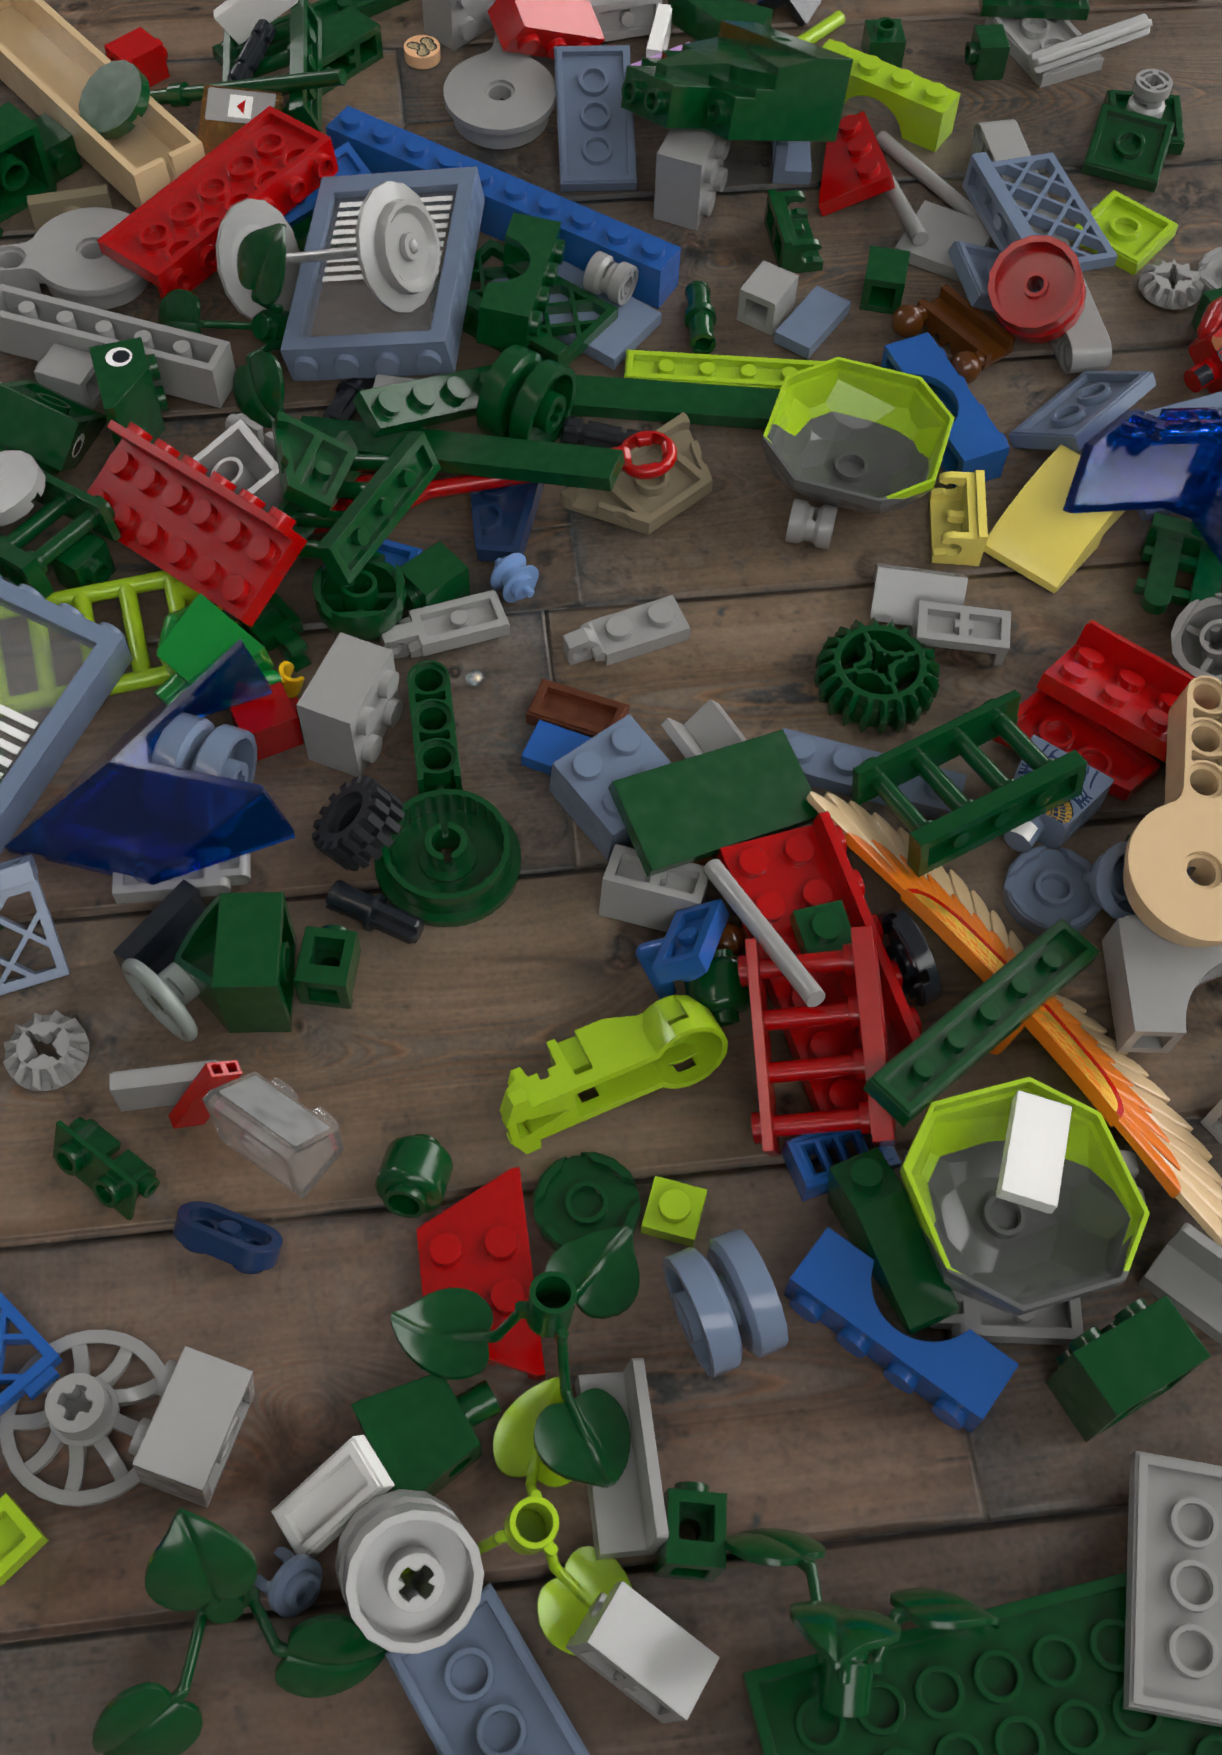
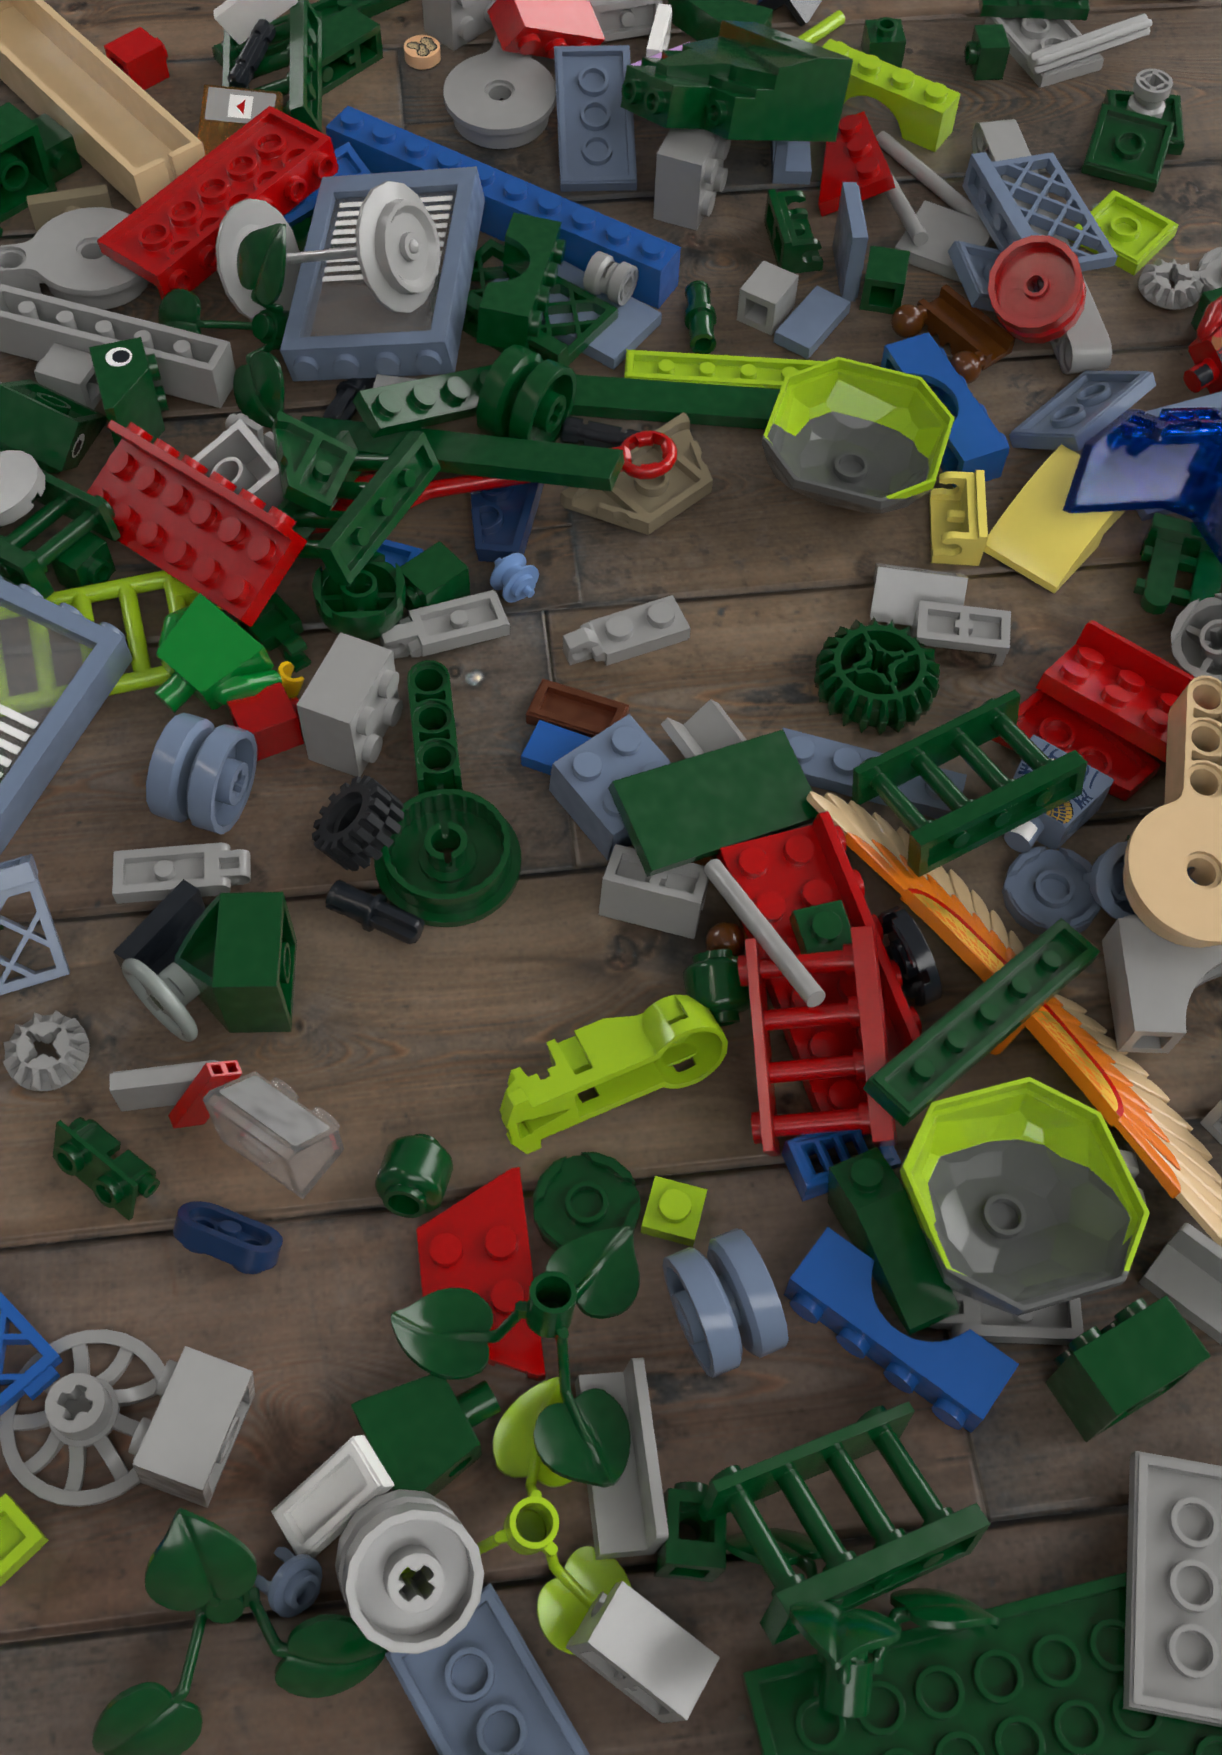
clear blue windscreen [4,639,295,885] -> none
tile [79,60,150,140] -> none
dark green bar [150,68,347,108] -> none
dark green brick [293,924,361,1009] -> none
blue plate [636,899,729,999] -> none
light grey wheel [785,498,838,550] -> none
white tile [996,1090,1072,1214] -> none
none -> dark green fence [698,1401,990,1646]
none -> sand blue tile [832,182,868,302]

